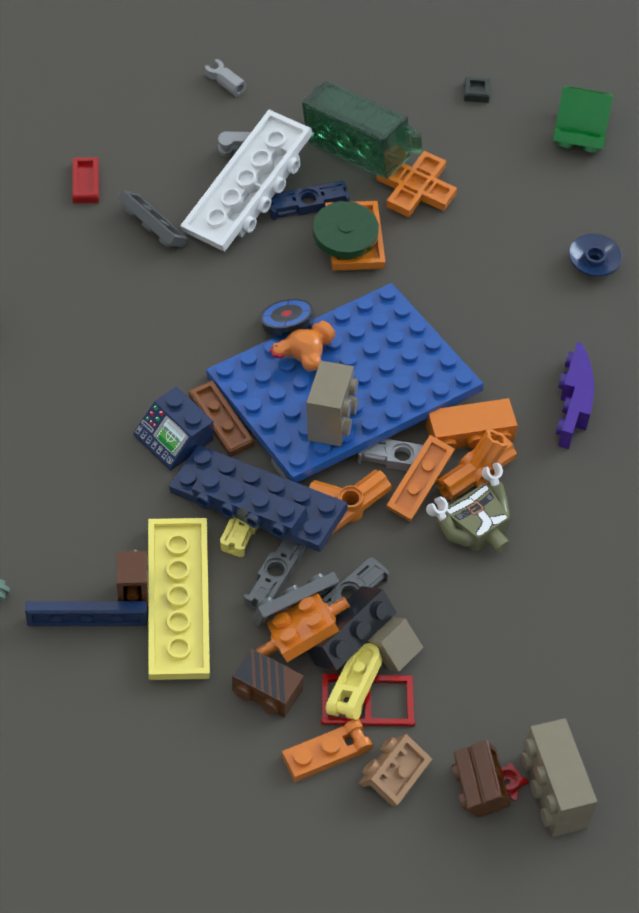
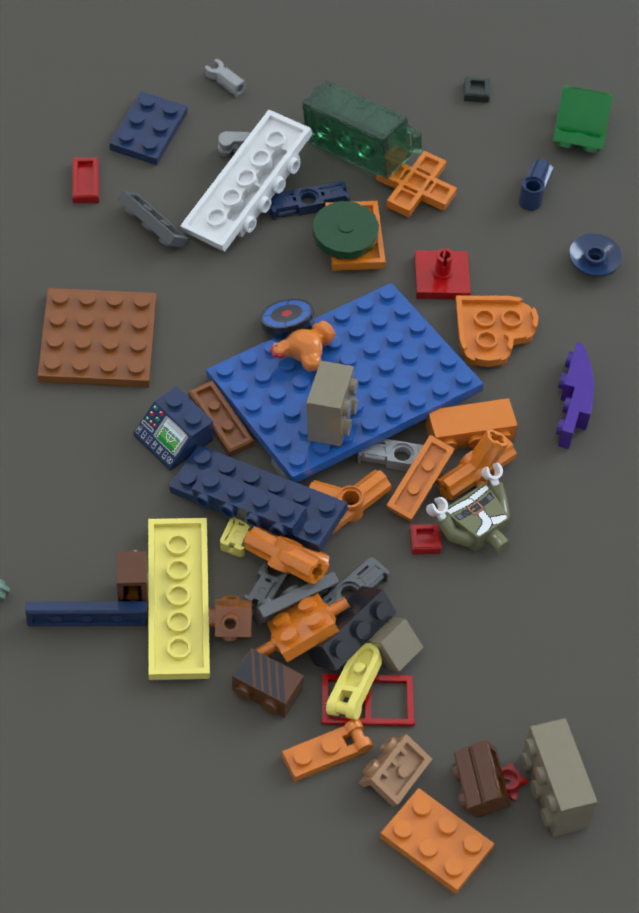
none -> dark orange plate [38,288,157,387]
none -> dark blue plate [109,91,187,165]
none -> dark orange brick [209,596,252,641]
none -> orange piece [244,526,330,584]
none -> orange plate [380,788,494,895]
none -> red tile [409,524,442,555]
none -> red tile [414,248,471,299]
none -> orange plate [455,296,539,367]
none -> dark blue piece [519,158,553,211]

